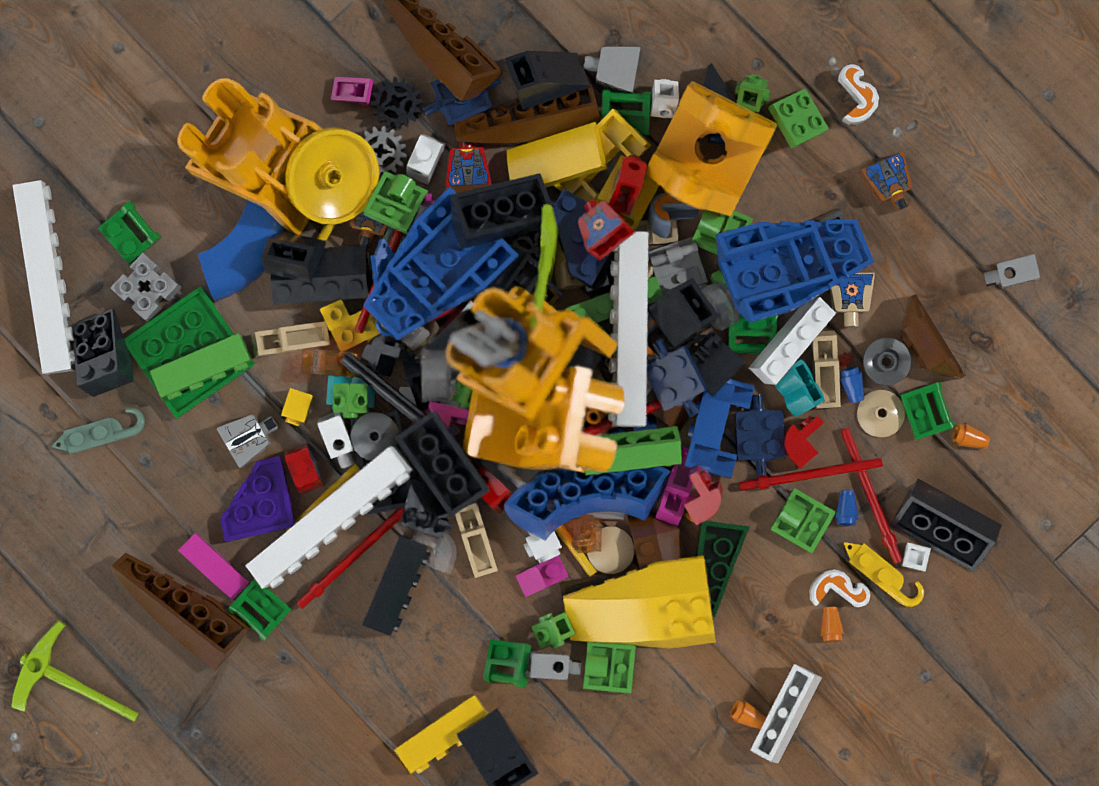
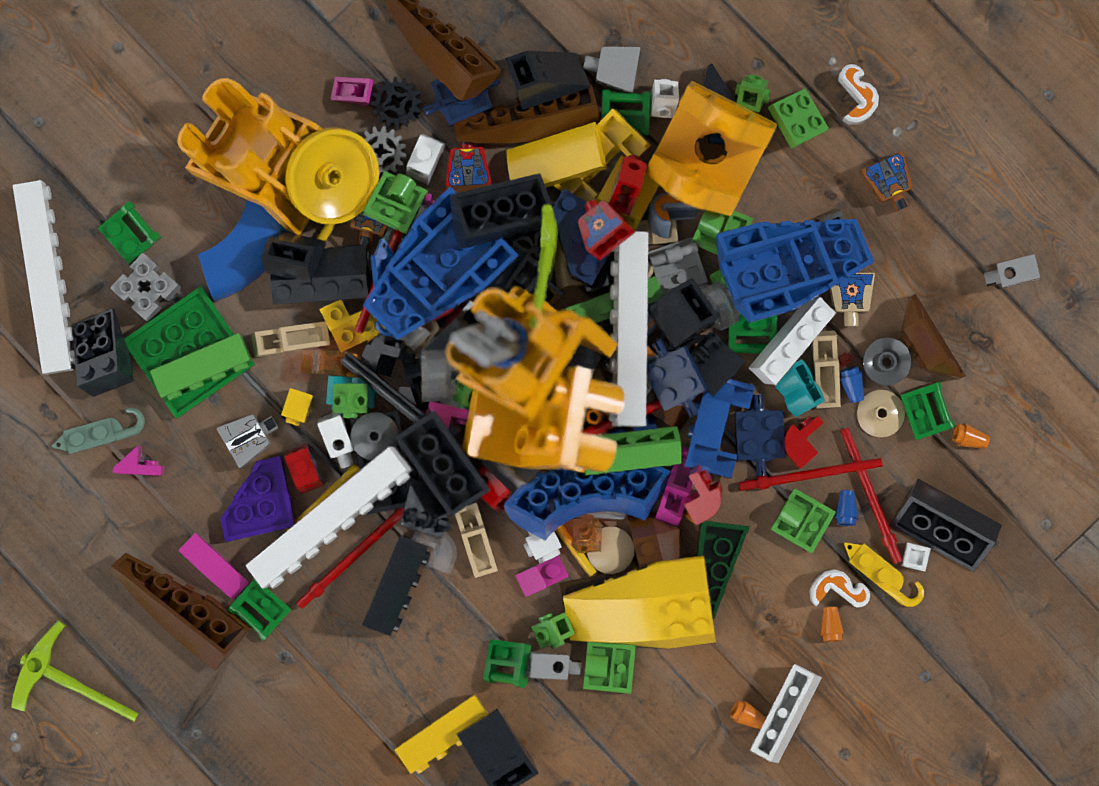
none -> dark pink slope [113,445,165,476]

